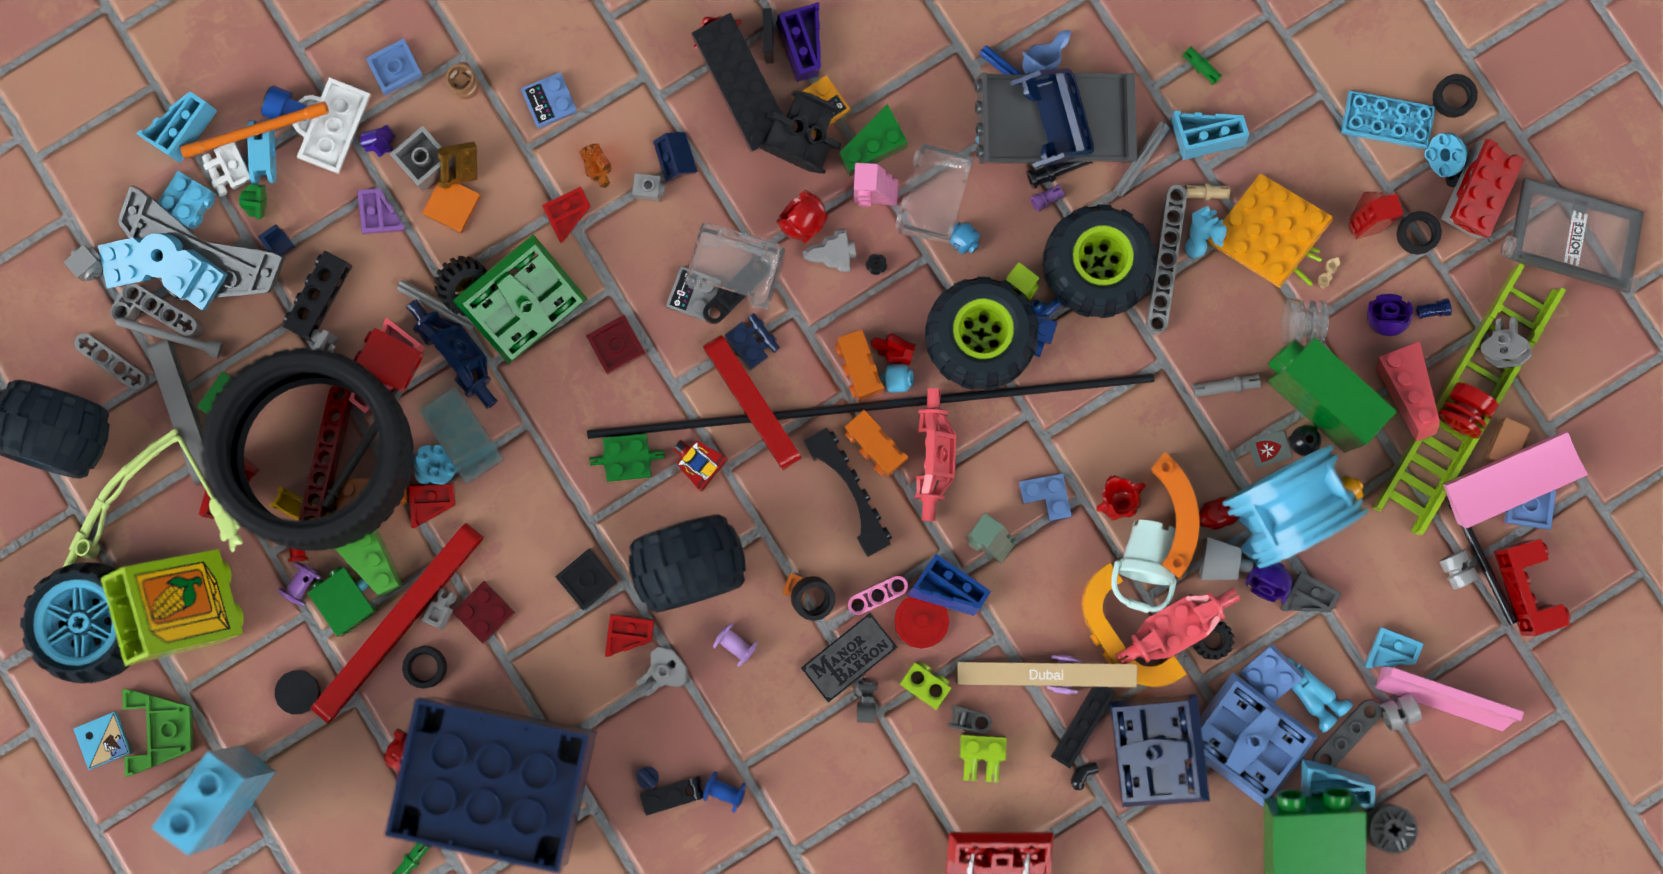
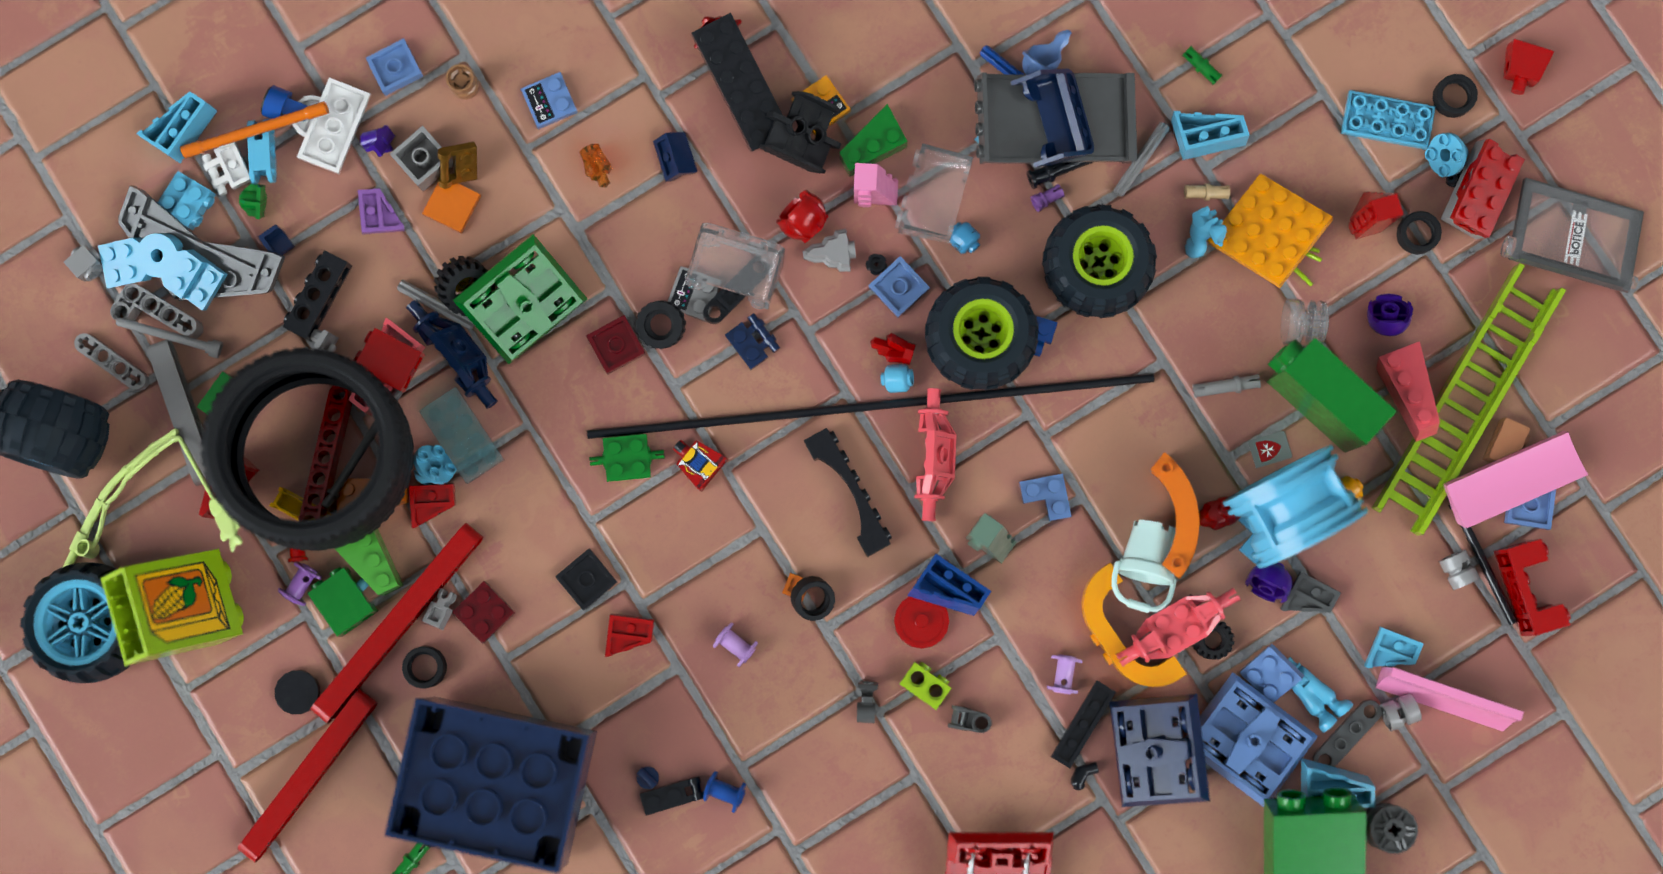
tile [73,711,133,770] -> none
bright green wing [122,689,194,777] -> none
medium azure brick [152,746,276,856] -> none
red hair [384,728,407,778] -> none
red wing [542,186,591,243] -> none
black wheel [628,515,746,613] -> none
light grey brick [632,174,666,202] -> none
light grey hinge [636,647,688,697] -> none
red beam [703,335,802,470] -> none
black tile [763,8,774,63] -> none
dark purple wedge [776,2,821,82] -> none
flat silver tile [801,613,897,703] -> none
orange wedge [835,329,884,402] -> none
orange wedge [844,410,908,478] -> none
bright pink beam [848,576,908,615] -> none
tan tile [958,662,1137,687] -> none
lime brick [959,734,1007,783] -> none
lime brick [1005,262,1040,300] -> none
blue arm [1031,296,1062,316] -> none
red hair [1096,475,1146,521] -> none
light grey beam [1145,185,1187,336] -> none
light grey torso [1198,538,1253,581] -> none
black piece [1288,425,1321,456] -> none
tan piece [1318,257,1340,289] -> none
clear blue pin [1416,298,1452,319] -> none
red wheel [1438,382,1499,439] -> none
light grey hinge [1481,317,1532,368] -> none
none -> red beam [237,689,378,863]
none -> black tyre [636,300,686,349]
none -> medium blue plate [868,256,930,318]
none -> red torso [1503,39,1554,95]

